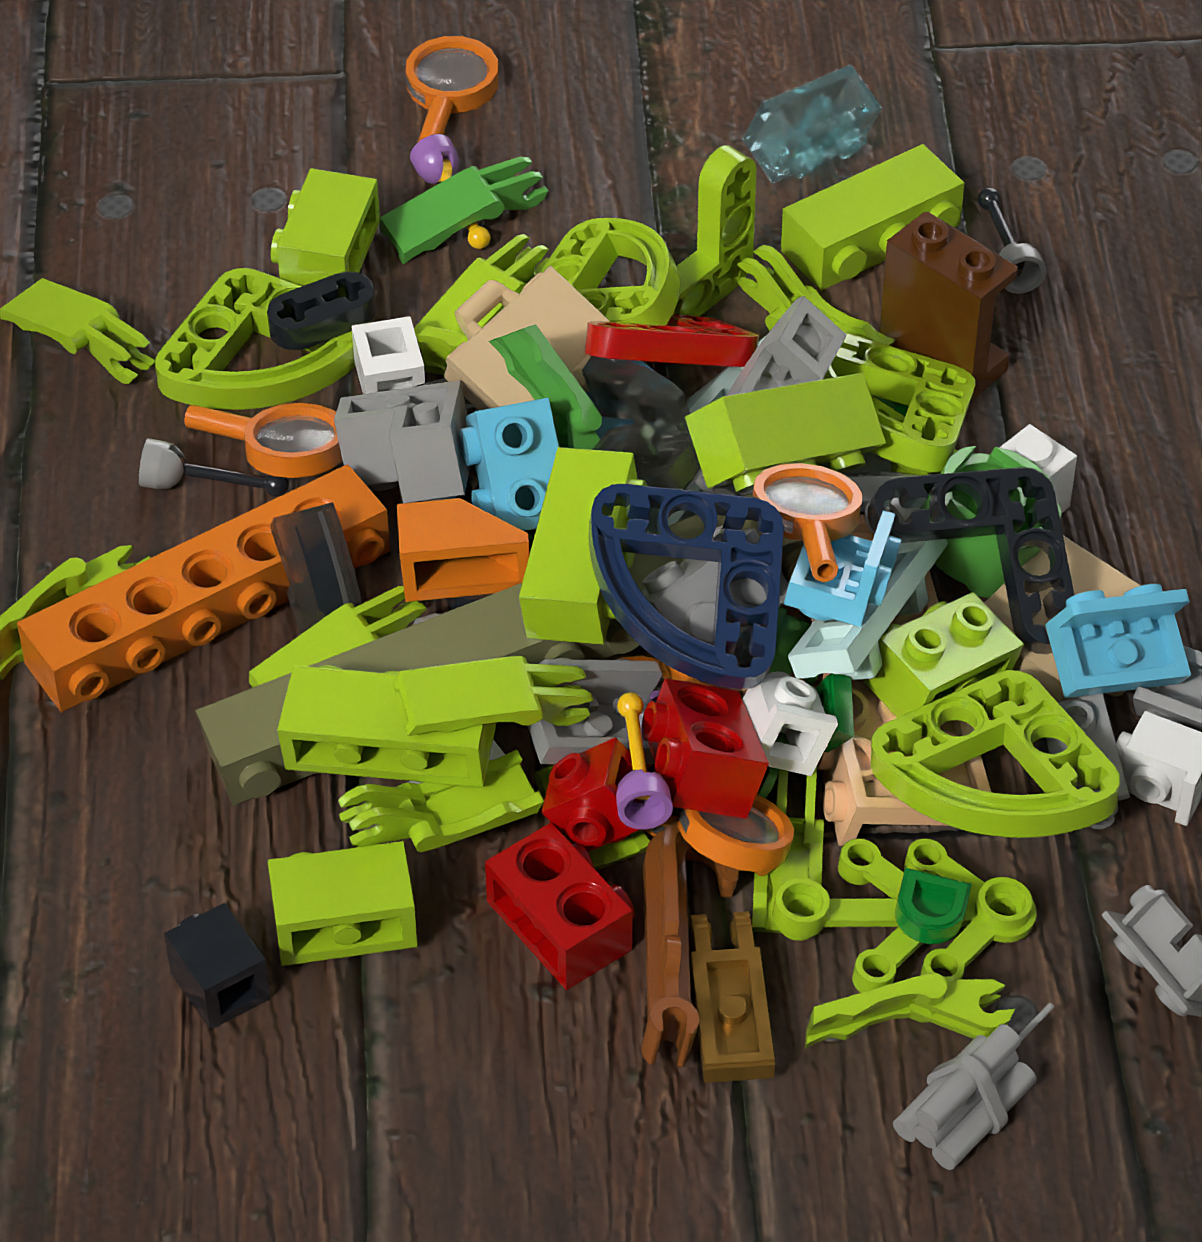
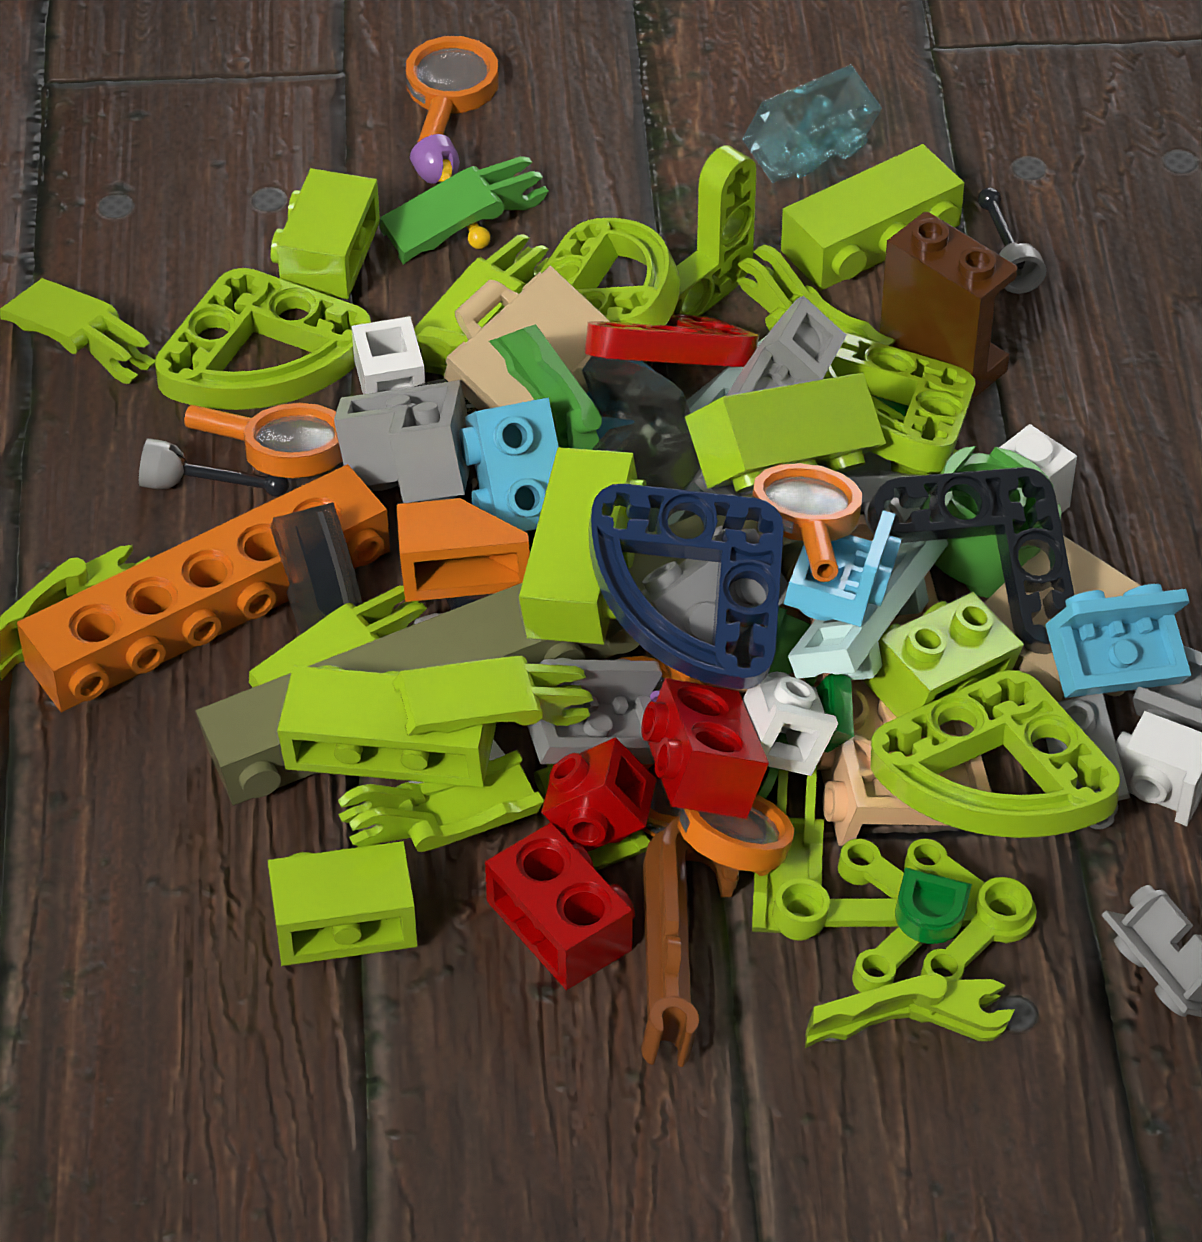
black brick [164,903,270,1030] -> none
black beam [267,272,376,350] -> none
medium lavender hinge [616,692,673,829] -> none
pearl gold hinge [690,911,775,1083] -> none
light grey piece [893,1003,1054,1170] -> none

